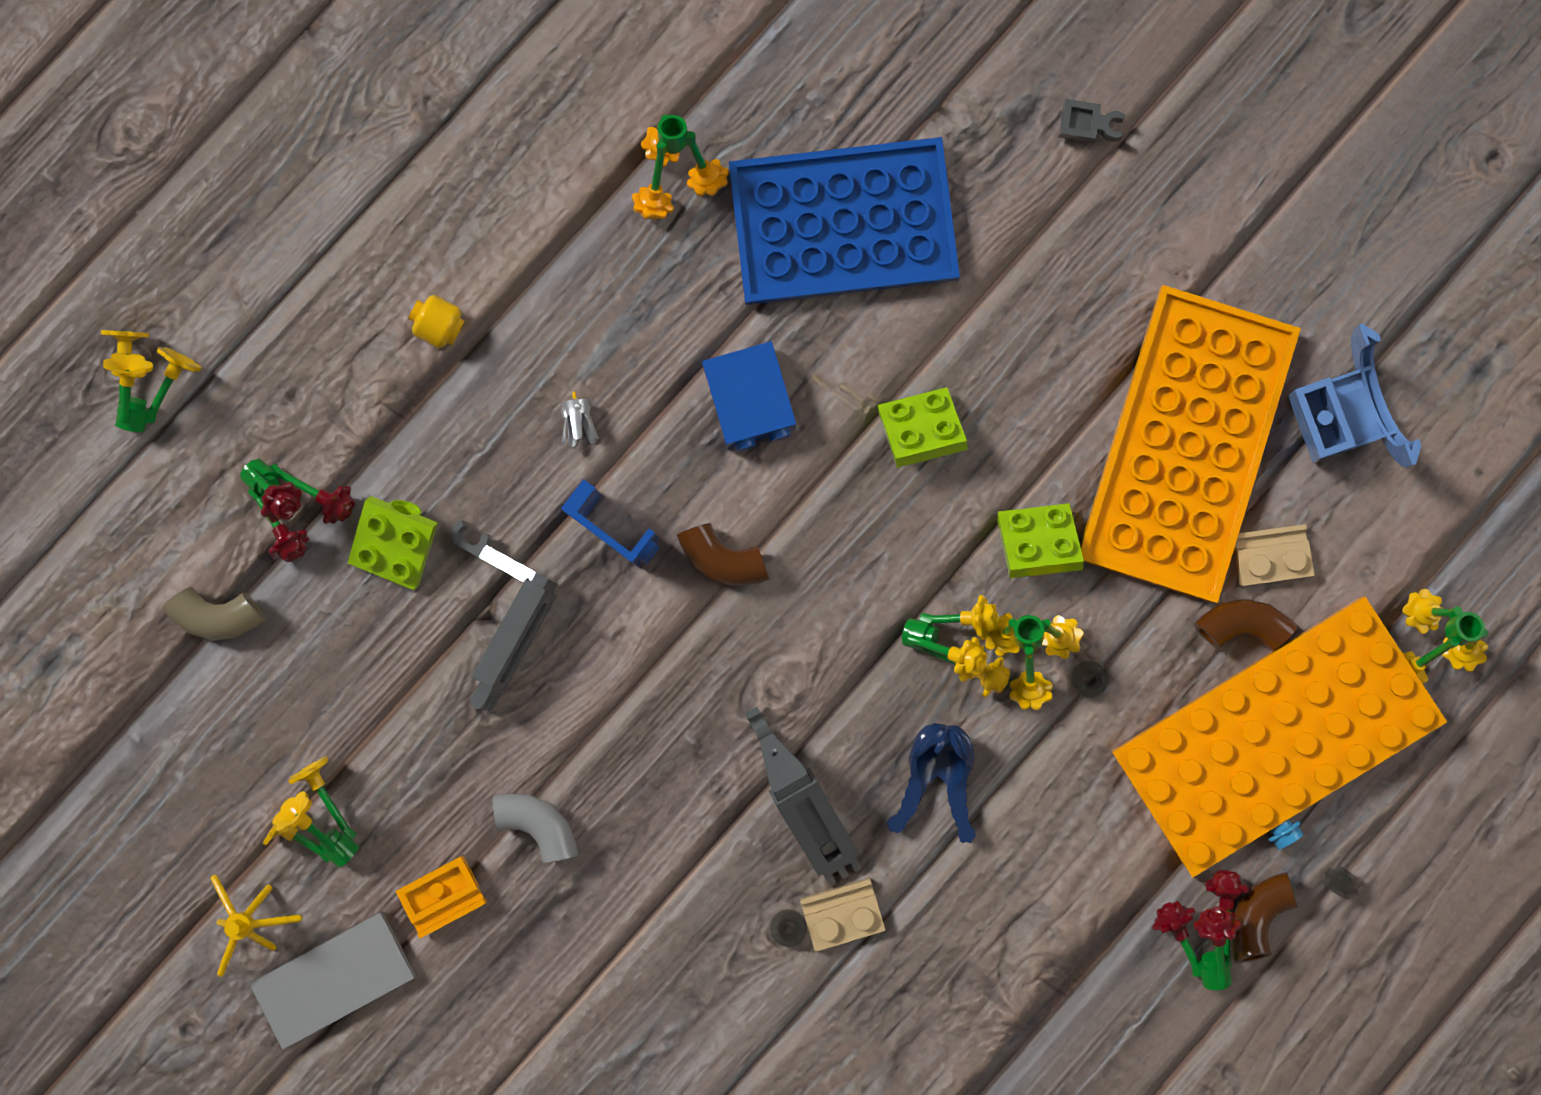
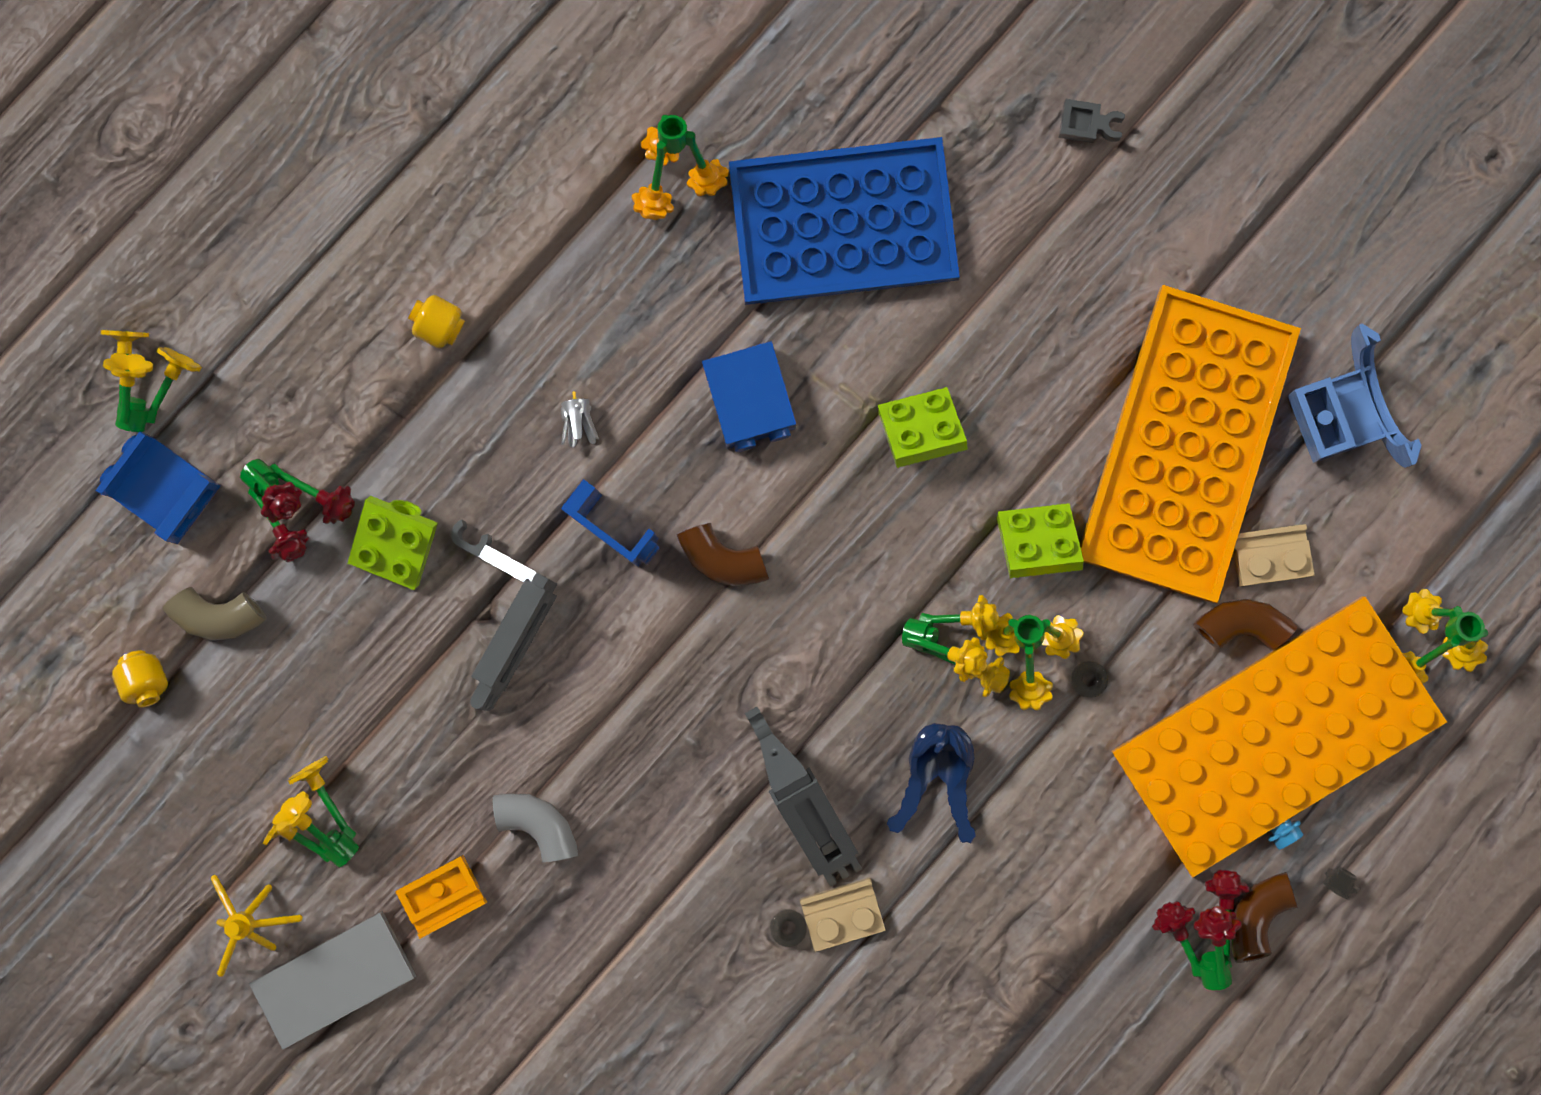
none -> blue panel [95,431,220,544]
none -> yellow head [112,650,168,708]

